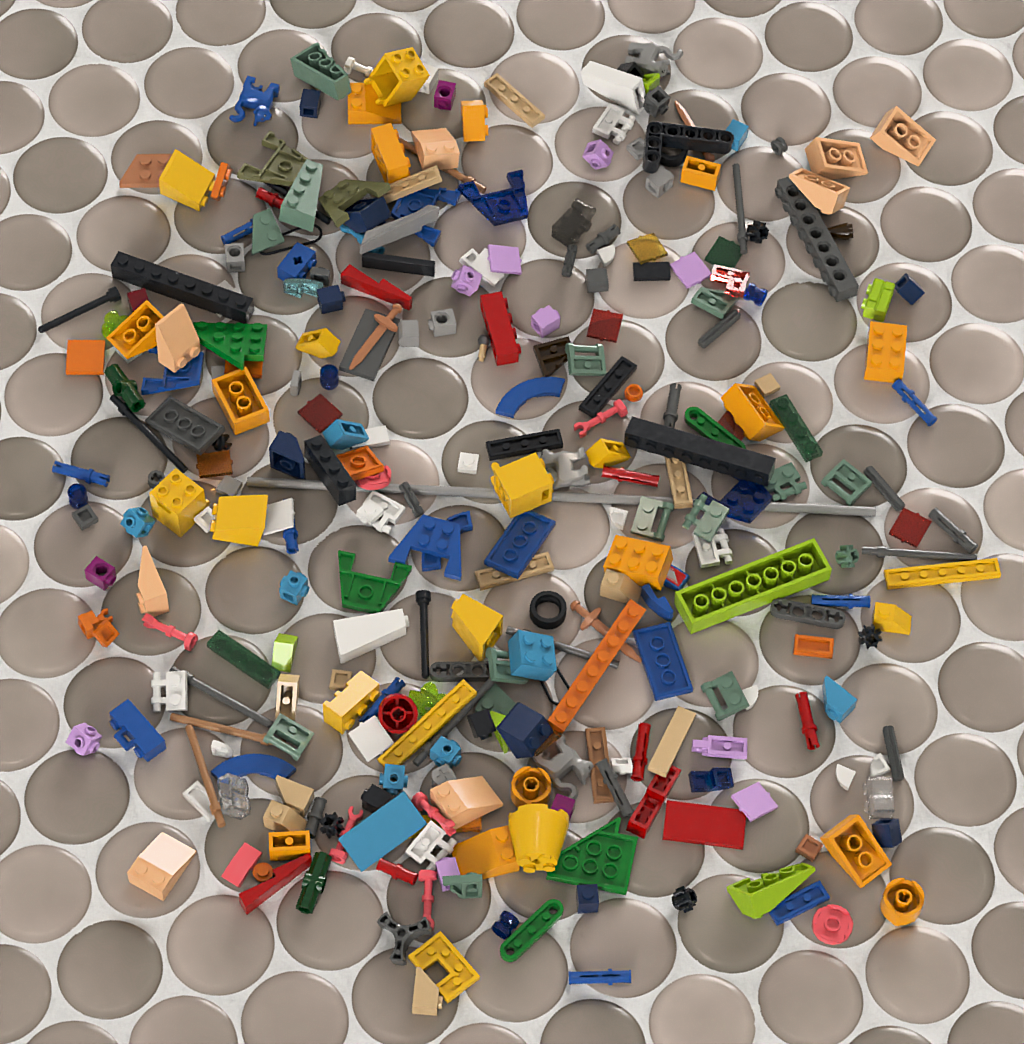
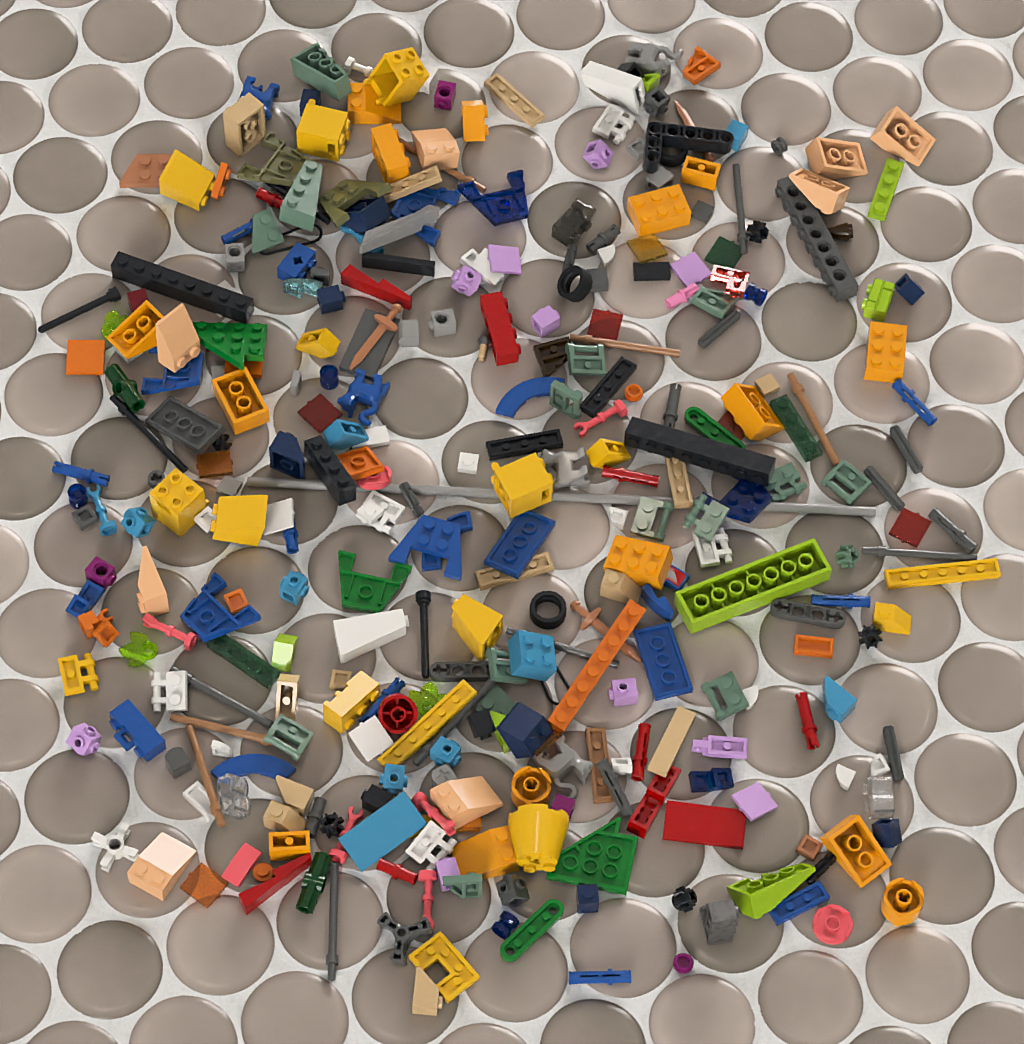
none -> yellow plate [58,653,99,696]
none -> blue slope [65,580,106,618]
none -> dark azure piece [86,484,118,536]
none -> white pin [91,822,139,872]
none -> clear neon green plate [119,632,158,667]
none -> dark grey piece [165,747,192,779]
none -> blue wing [180,572,261,643]
none -> clear orange piece [180,862,229,909]
none -> tan brick [223,93,266,158]
none -> orange plate [223,588,249,615]
none -> yellow container [296,99,351,162]
none -> dark grey bar [326,863,339,981]
none -> blue animal [337,368,390,426]
none -> dark grey brick [496,873,530,908]
none -> sand green plate [549,380,583,419]
none -> black tyre [557,265,593,303]
none -> medium nougat bar [570,334,680,357]
none -> lavender brick [608,678,638,707]
none -> light orange brick [627,184,691,238]
none -> bright pink axle [665,283,699,310]
none -> magenta plate [673,953,694,974]
none -> orange wing [683,46,721,86]
none -> dark grey tile [691,200,714,223]
none -> flat silver wedge [699,899,740,945]
none -> medium nougat bar [787,372,840,467]
none -> black axle [805,852,837,885]
none -> lime plate [867,157,905,222]
none -> dark grey axle [889,425,923,474]

